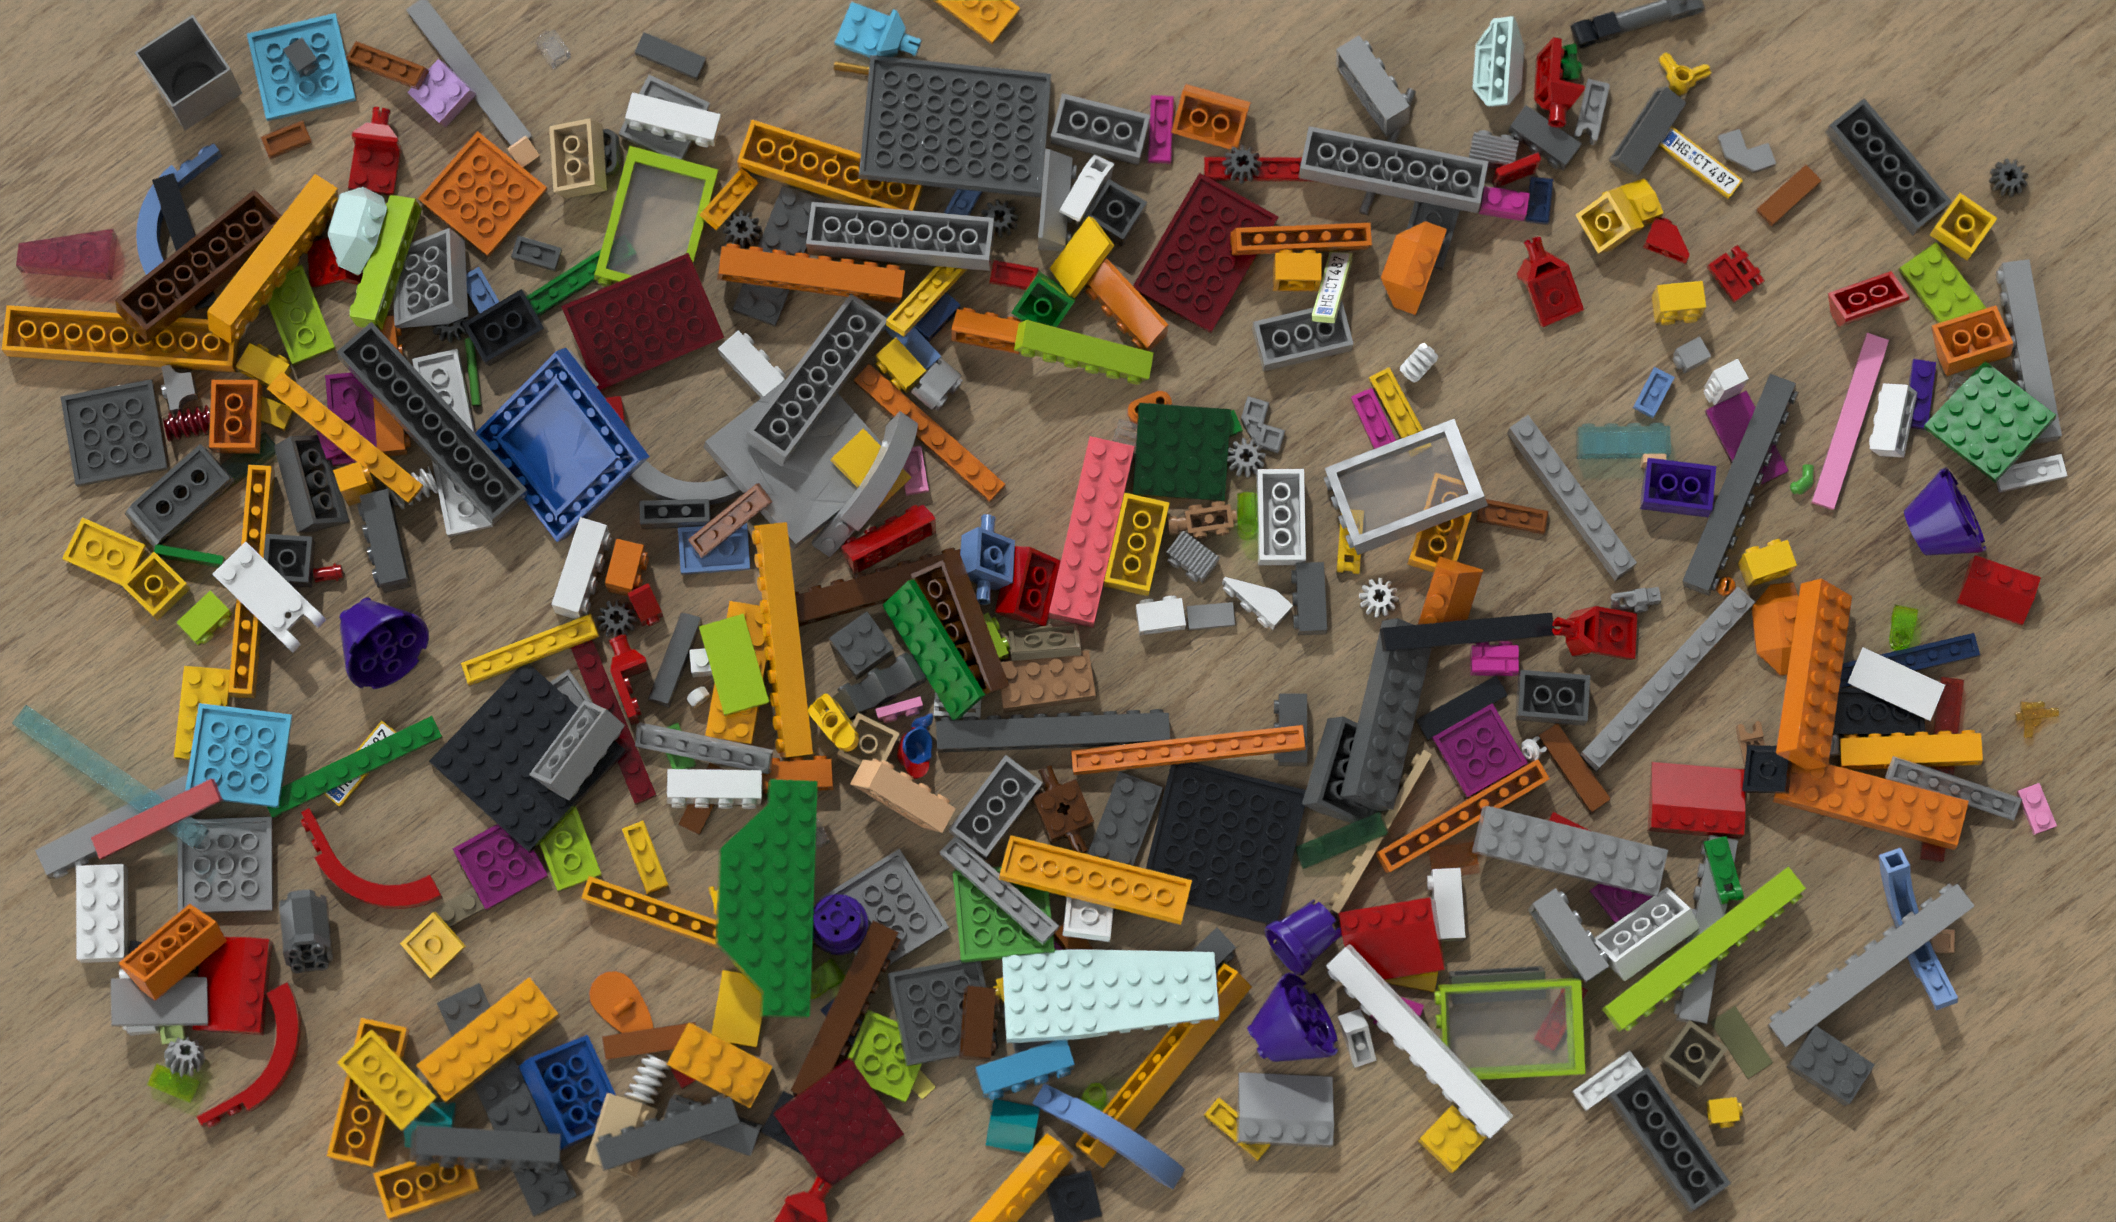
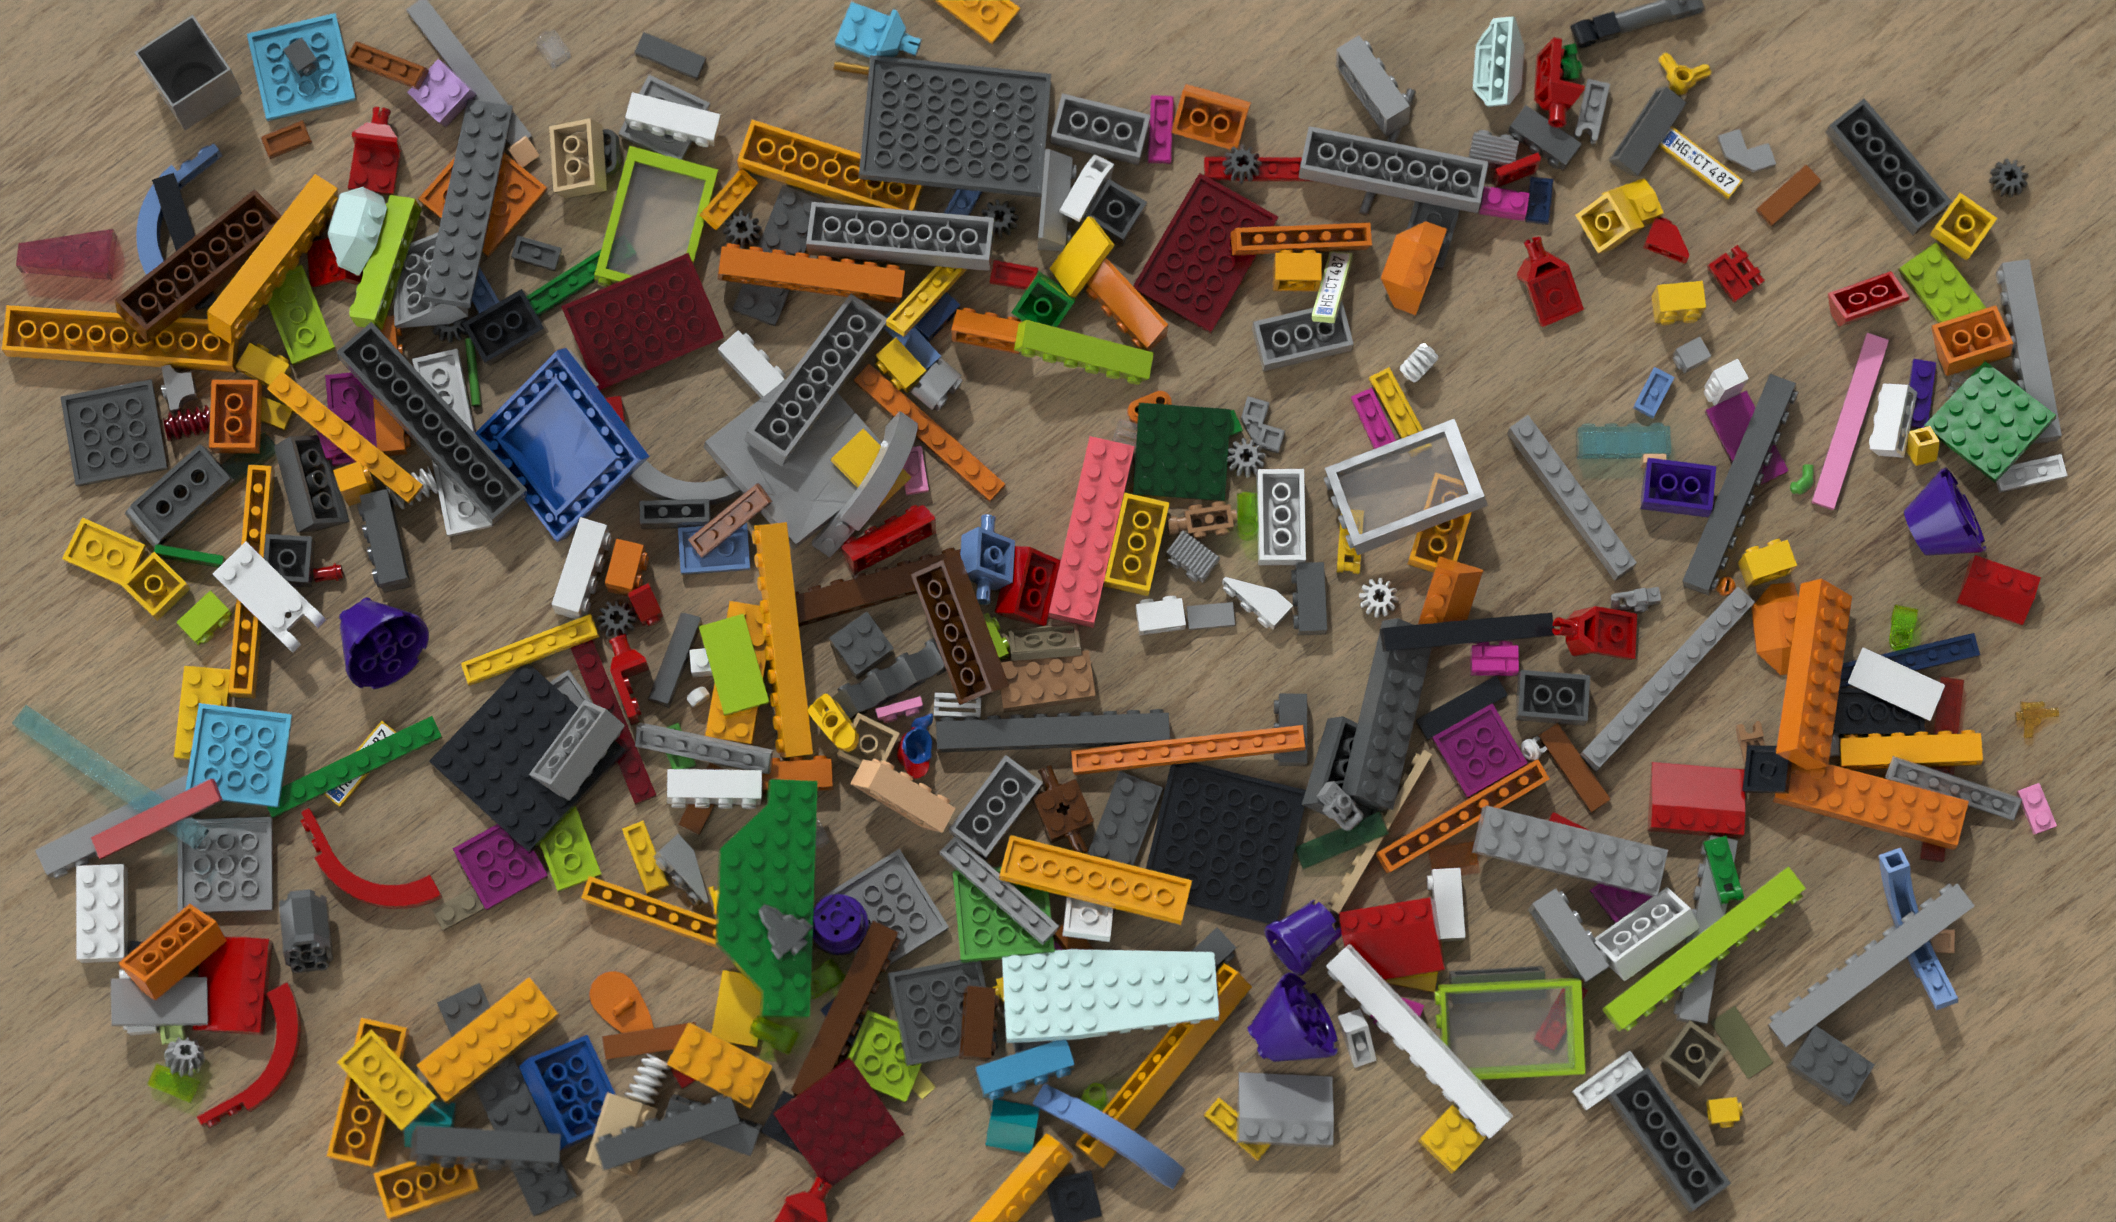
yellow plate [400,912,466,979] -> none
green plate [882,579,985,721] -> none
dark orange tile [1476,499,1549,535] -> none
none -> dark grey plate [424,99,513,308]
none -> light grey slope [653,834,708,908]
none -> clear neon green piece [749,1015,800,1055]
none -> dark grey rock [758,905,813,960]
none -> light grey piece [1316,781,1364,831]
none -> yellow brick [1906,426,1940,466]

